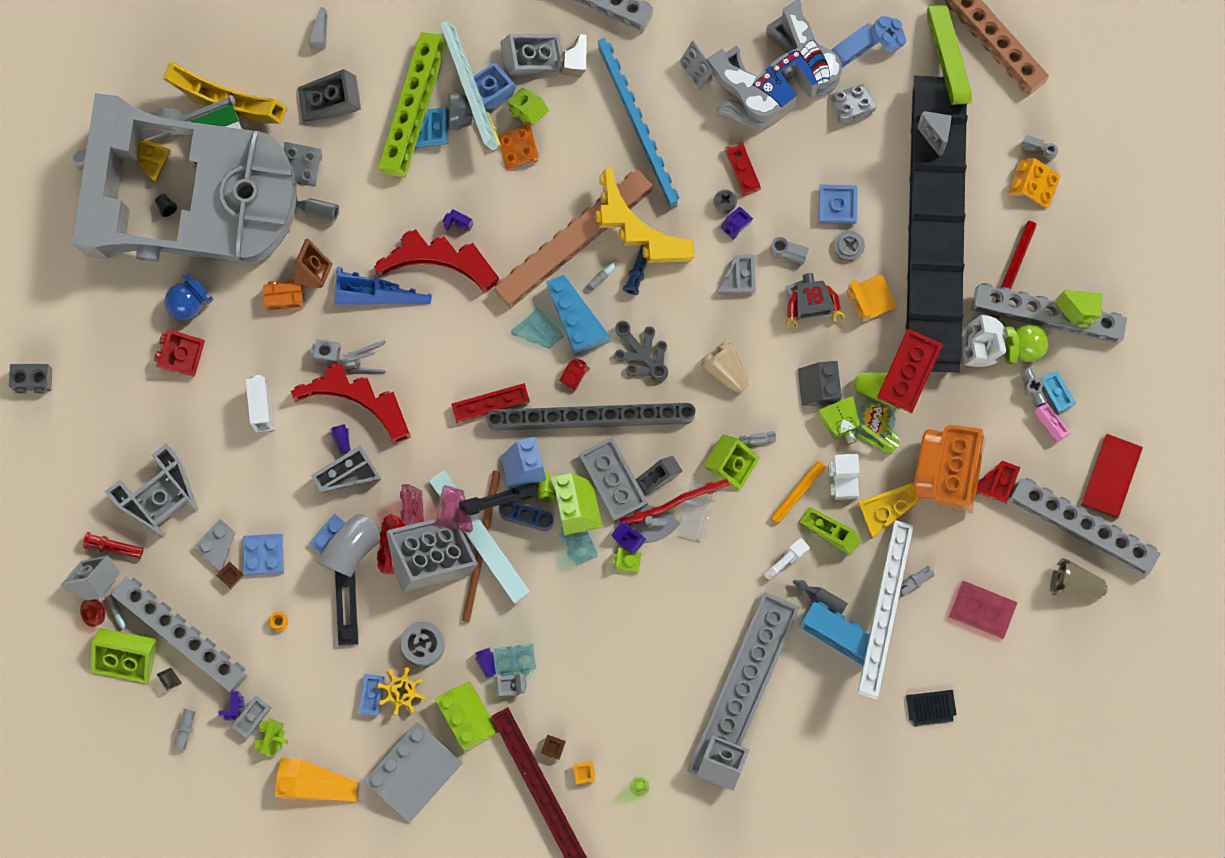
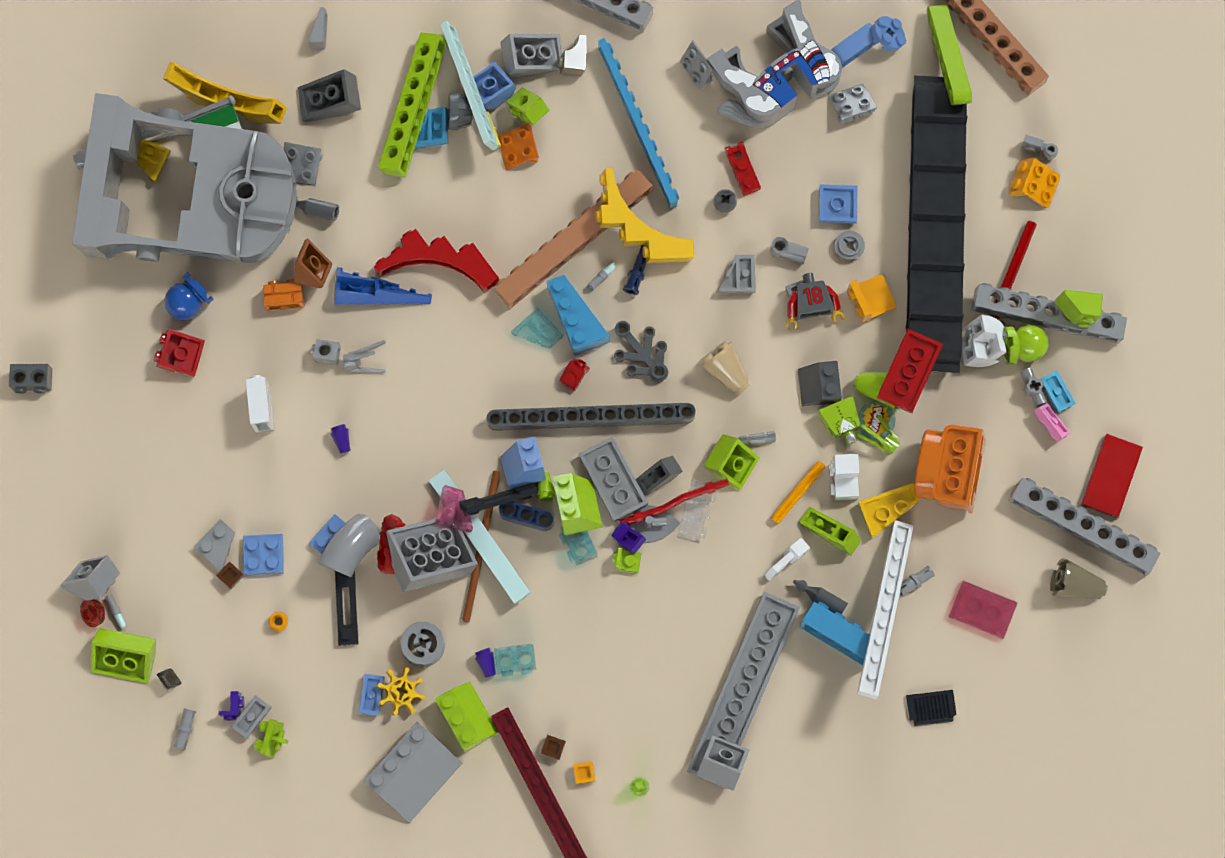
red pin [83,532,144,559] -> none
light grey wedge [105,443,199,537] -> none
light grey brick [111,576,247,693] -> none
black piece [155,194,178,217] -> none
light orange wedge [275,758,359,802] -> none
red arch [291,363,411,444] -> none
light grey wedge [311,445,381,493] -> none
clear pink plate [400,484,424,525] -> none
dark purple bracket [443,209,473,231] -> none
red plate [451,383,530,423] -> none
light grey bracket [494,673,526,697] -> none
dark purple bracket [721,207,753,240] -> none
light grey slope [917,111,952,157] -> none
red wing [976,461,1021,504] -> none

